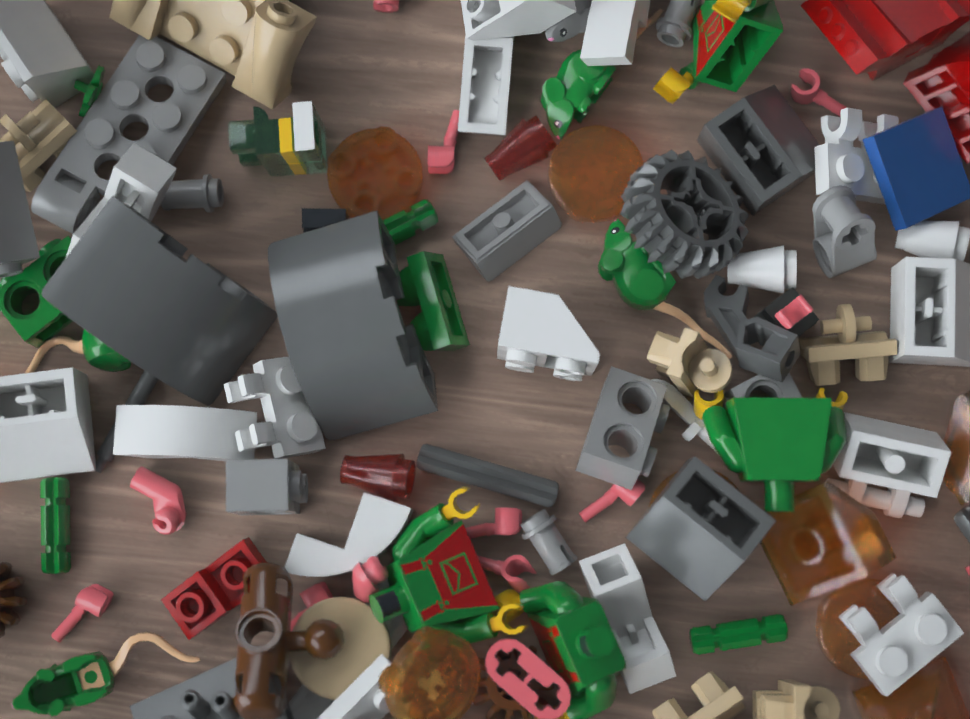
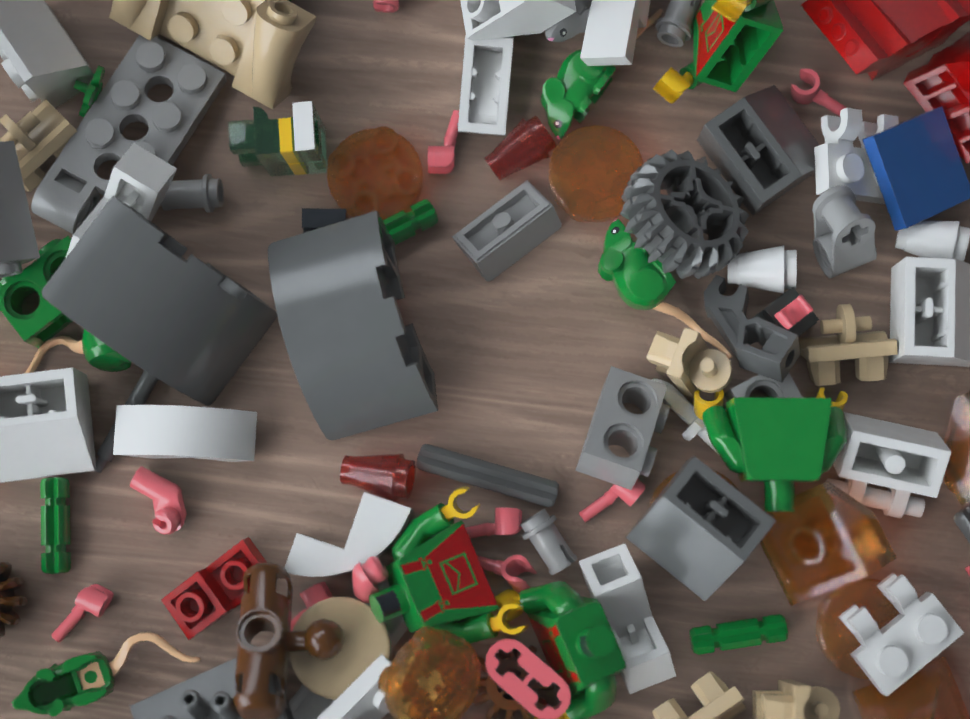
white plate [224,357,326,459] -> none
light grey brick [226,459,308,516] -> none
green tile [397,251,470,351] -> none
white slope [497,286,600,381] -> none

